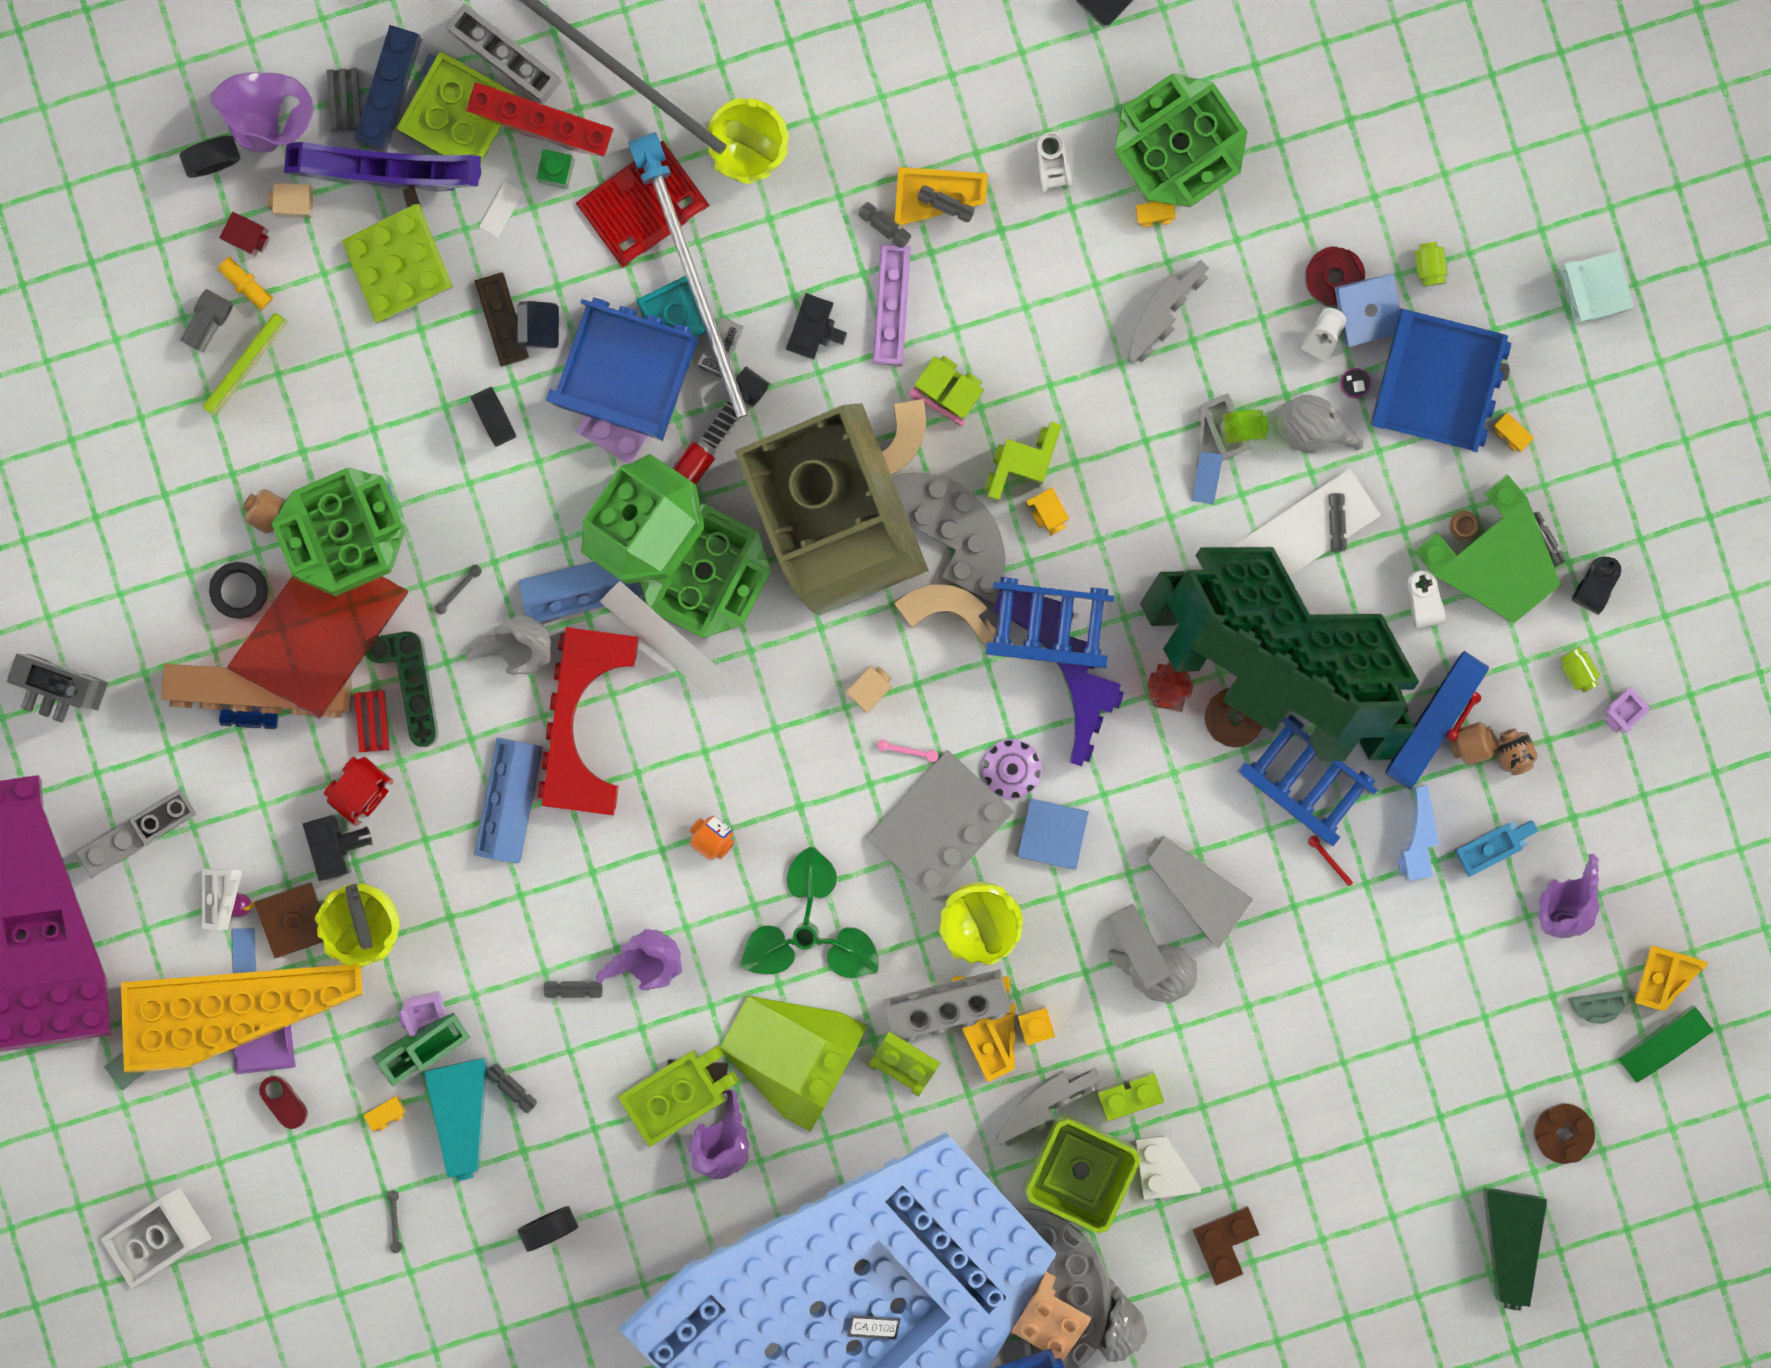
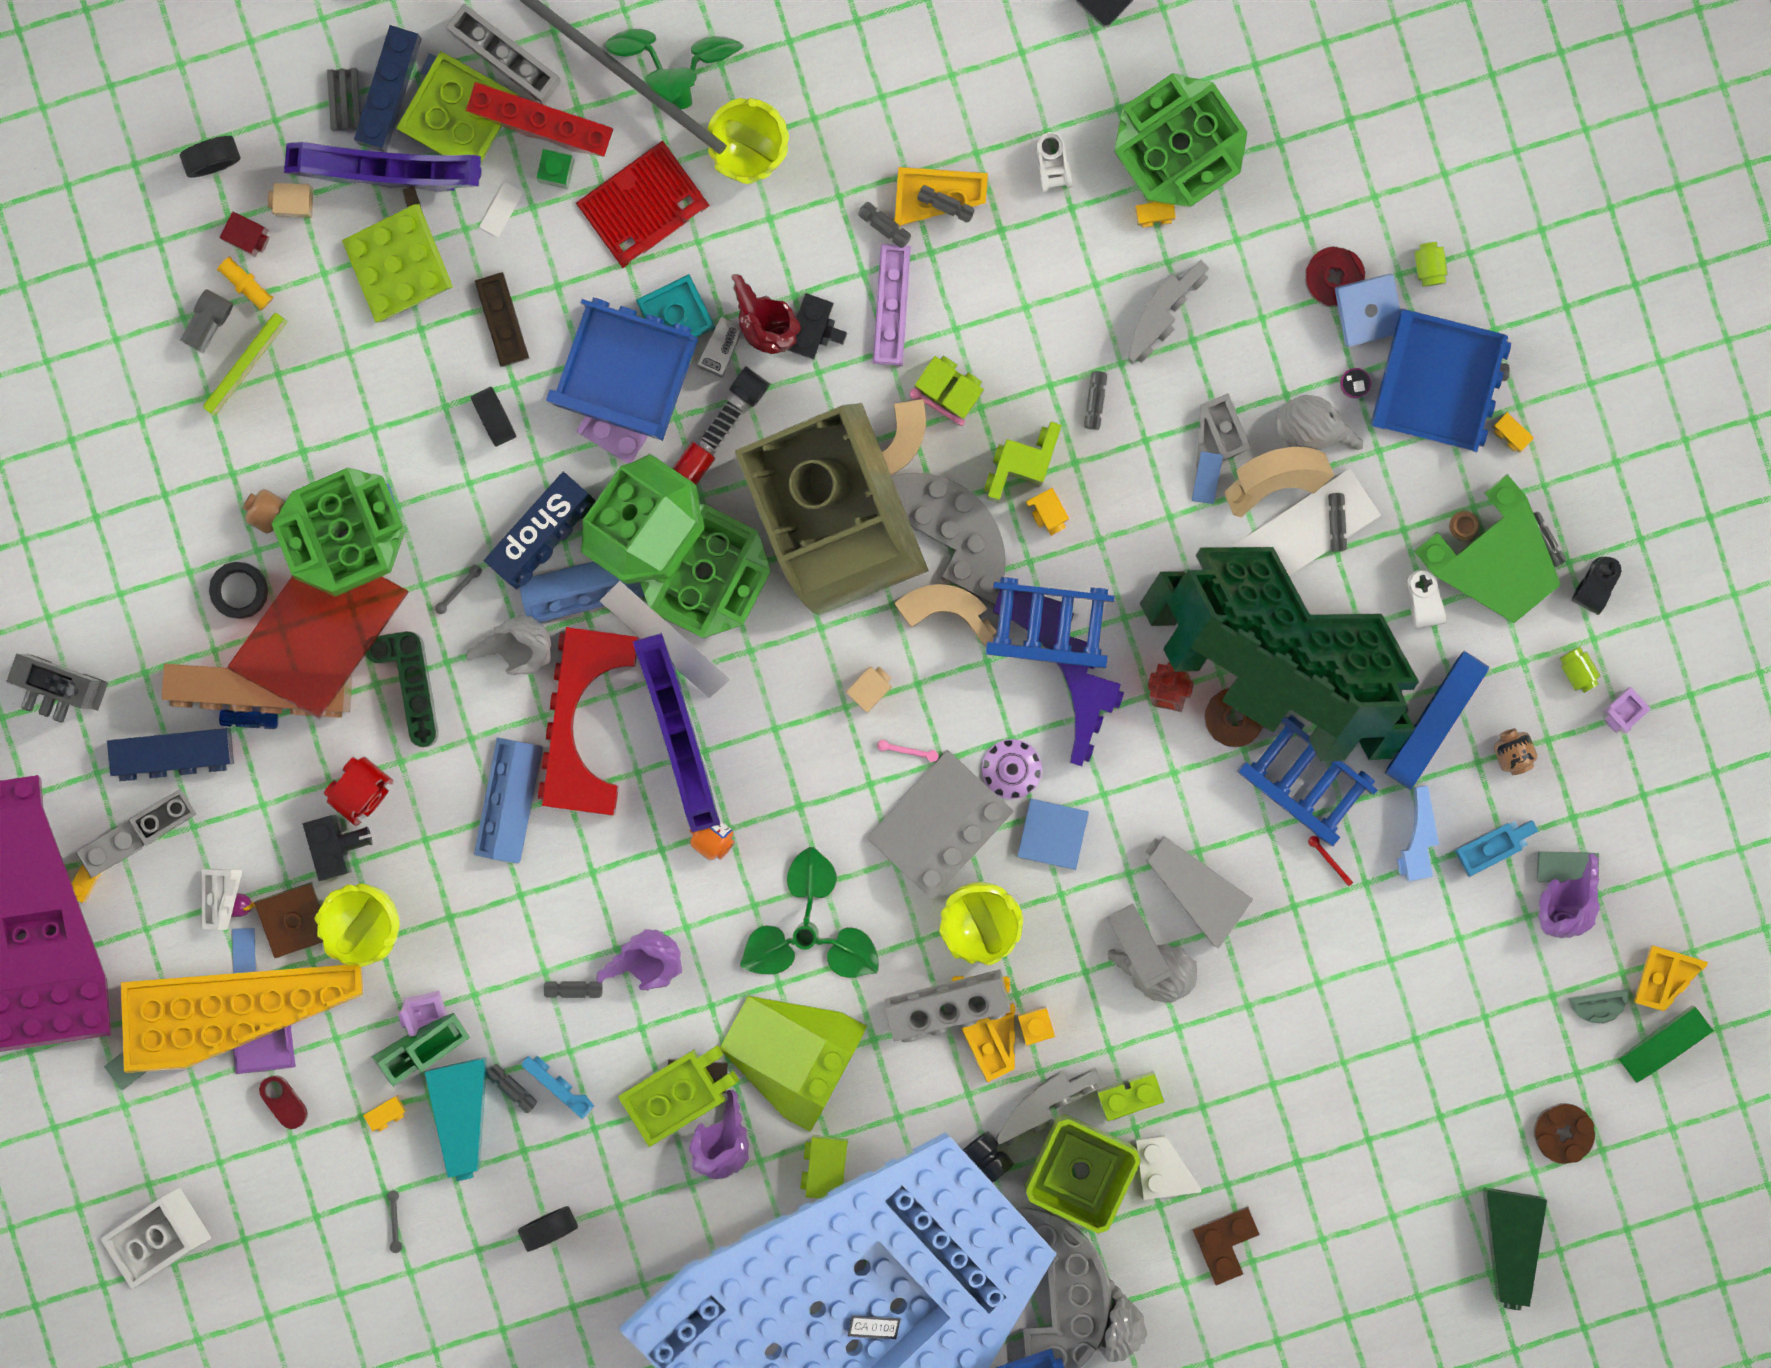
medium lavender piece [210,72,314,153] -> none
dark grey tile [345,884,373,950] -> none
red tile [354,690,390,753] -> none
black piece [517,301,559,349] -> none
flat silver piece [628,132,749,419] -> none
lime plate [867,1032,941,1097] -> none
light nougat bracket [1011,1271,1091,1361] -> none
clear neon green bracket [1223,409,1269,443] -> none
white piece [1300,308,1346,363] -> none
red hinge [1446,692,1481,741] -> none
medium nougat head [1451,722,1497,765] -> none
light aqua bracket [1560,251,1634,325] -> none
none -> yellow piece [72,864,101,903]
none -> dark blue brick [107,728,234,782]
none -> dark blue brick [483,471,596,590]
none -> dark azure hinge [521,1056,594,1119]
none -> green plant [604,29,744,110]
none -> dark purple arch [633,633,721,833]
none -> dark red hair [731,274,801,354]
none -> lime piece [800,1135,848,1199]
none -> black wheel [963,1131,1014,1183]
none -> dark grey axle [1084,371,1107,430]
none -> tan arch [1224,447,1335,517]
none -> sand green tile [1537,851,1599,882]

